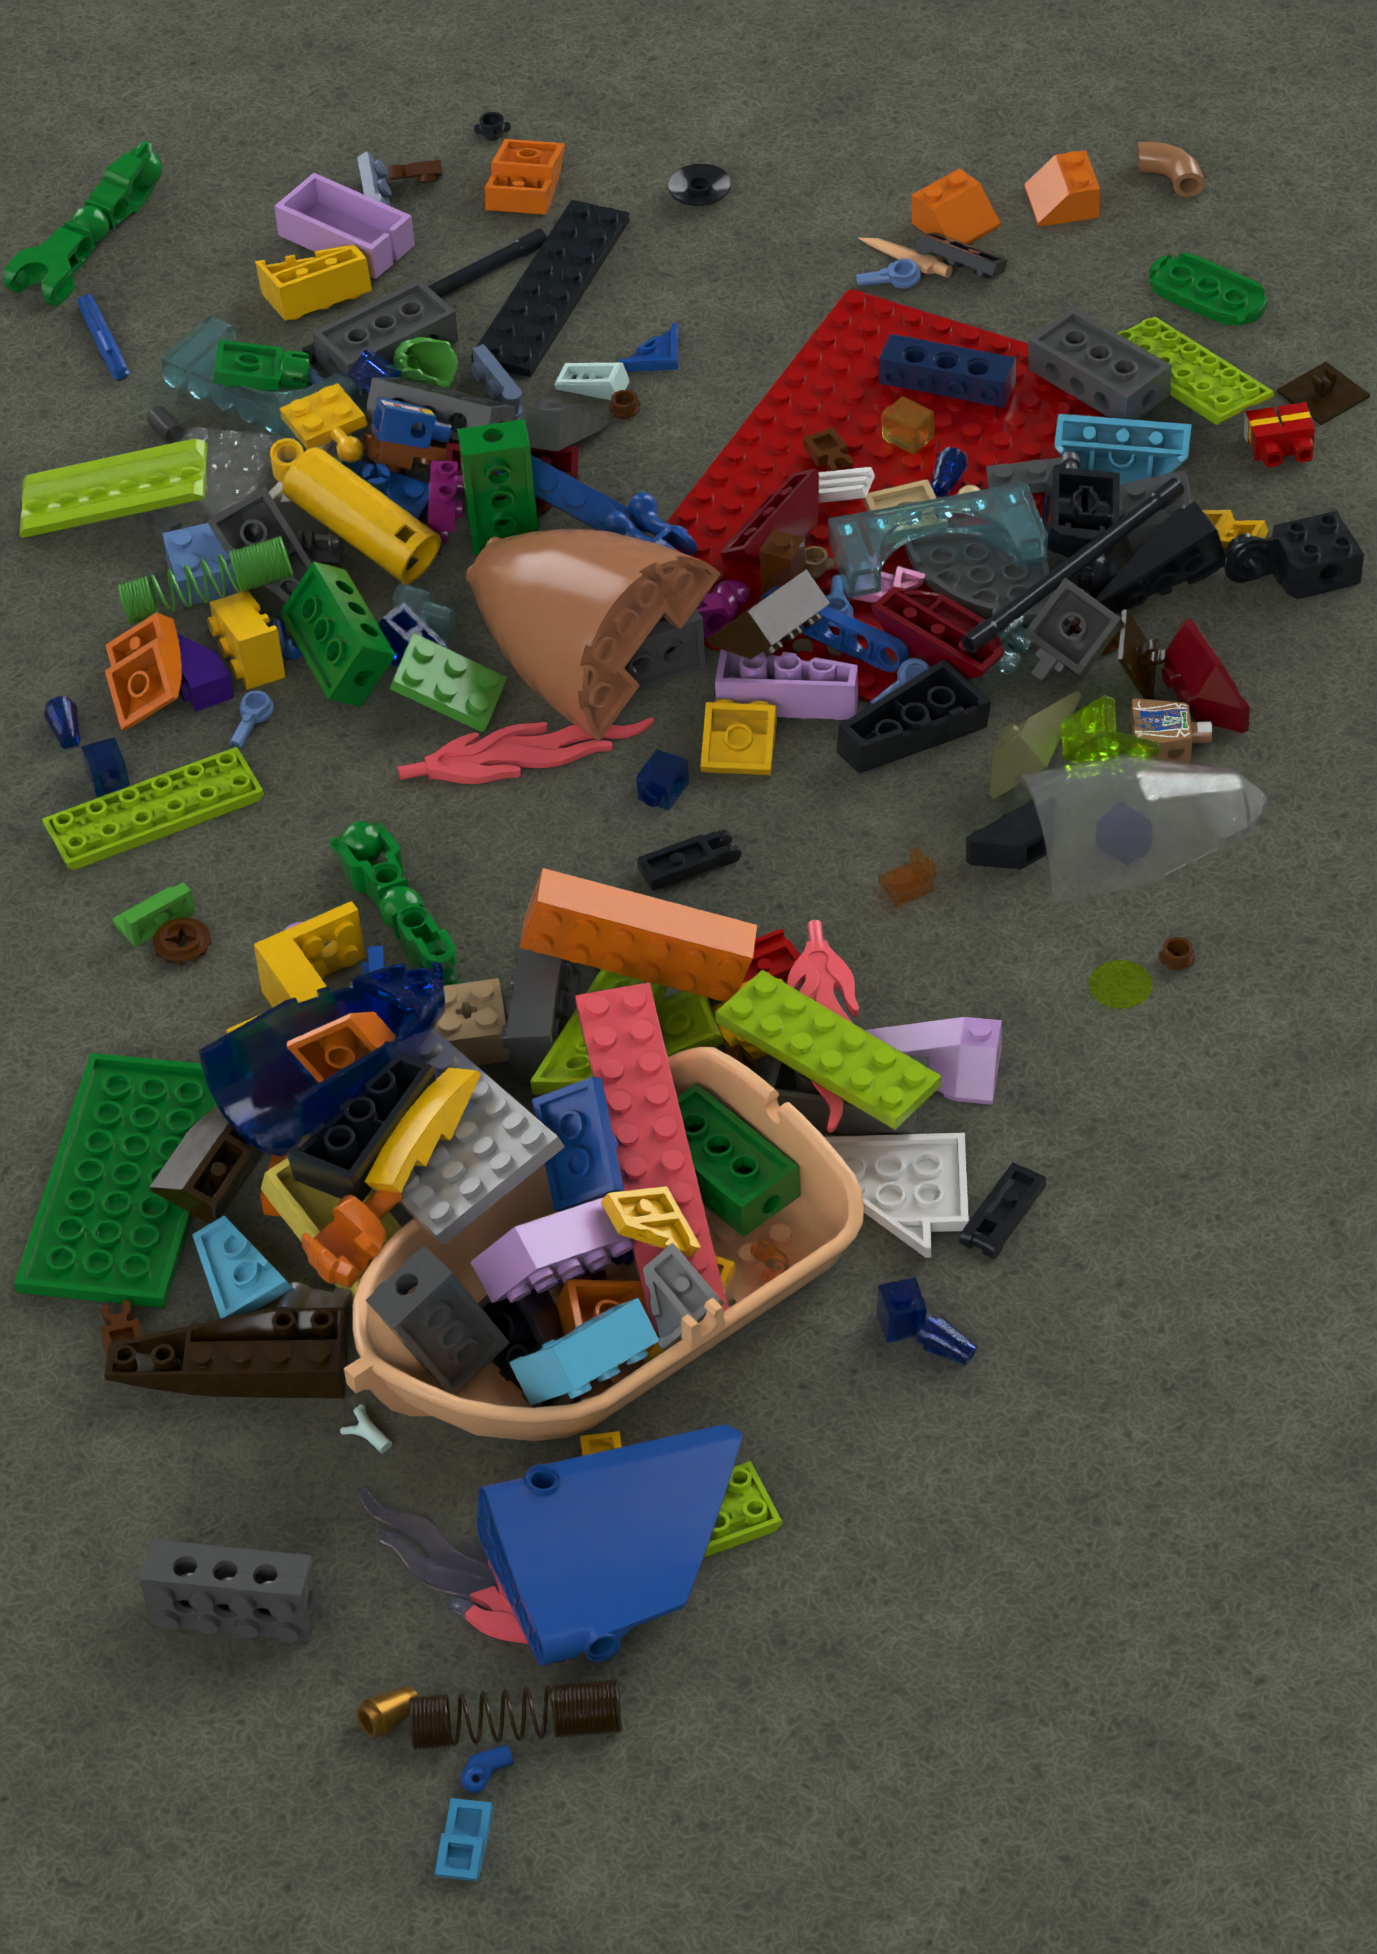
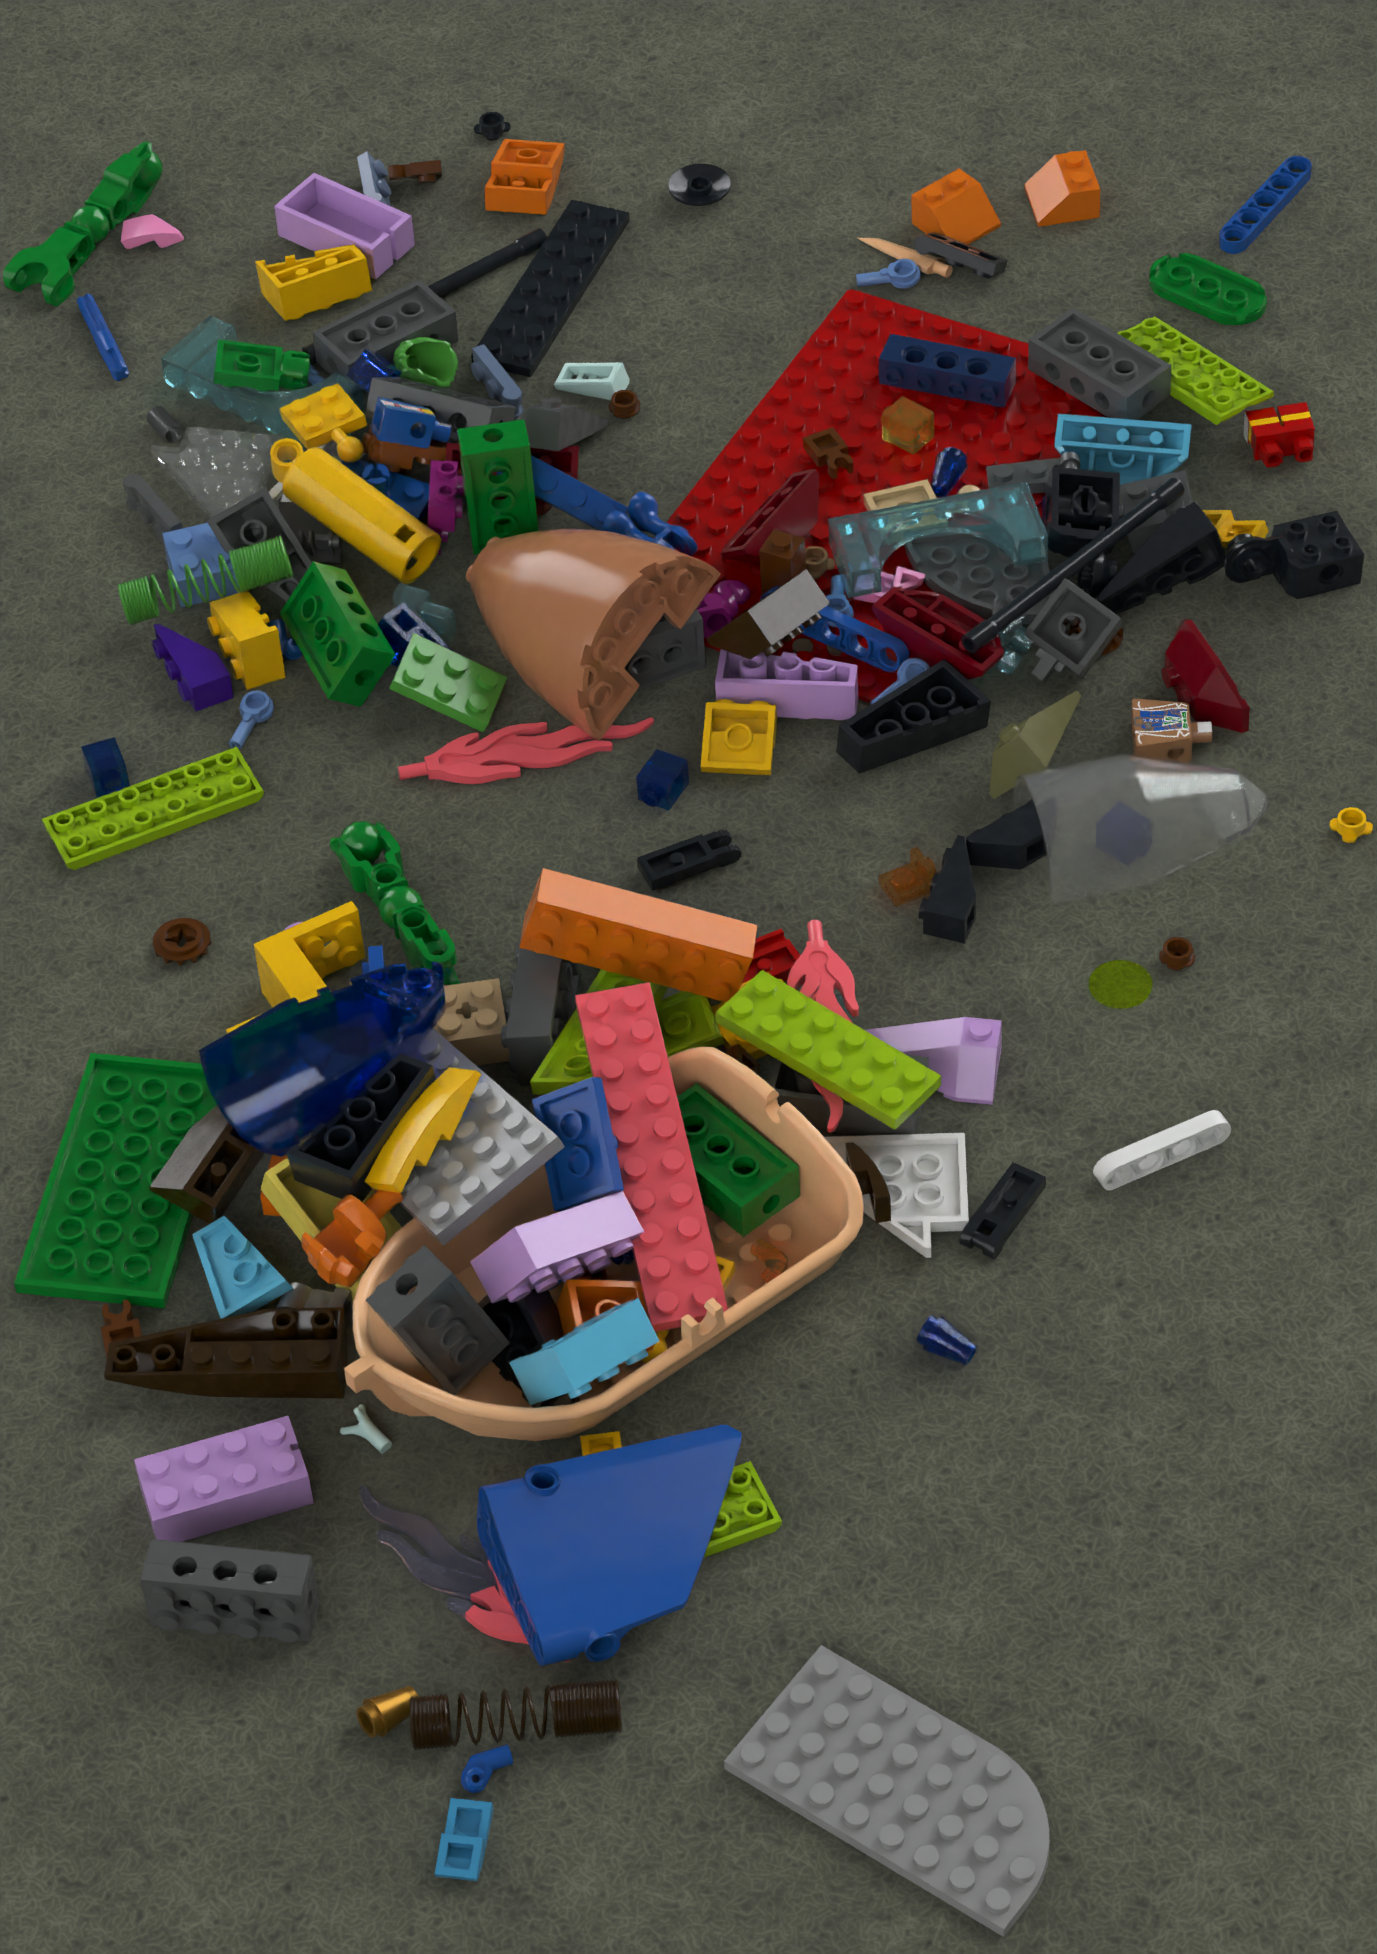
lime plate [19,439,207,538] -> none
clear blue cone [44,696,81,749] -> none
orange slope [105,612,182,731] -> none
bright green panel [113,882,195,947] -> none
orange slope [287,1012,396,1095] -> none
yellow wing [601,1186,701,1257] -> none
blue tile [618,323,678,372] -> none
light grey wing [643,1243,724,1351] -> none
white tile [818,467,875,503] -> none
clear blue brick [876,1277,927,1343] -> none
clear neon green bracket [1061,696,1160,775] -> none
dark brown piece [1118,609,1166,700] -> none
medium nougat cylinder [1137,142,1205,197] -> none
dark brown piece [1277,362,1370,425] -> none
none -> bright pink slope [121,214,184,249]
none -> lavender piece [134,1416,314,1542]
none -> light grey plate [724,1645,1050,1937]
none -> dark brown slope [845,1142,891,1223]
none -> black slope [918,835,976,944]
none -> white beam [1093,1110,1231,1190]
none -> blue beam [1219,156,1312,254]
none -> yellow plate [1330,807,1373,843]

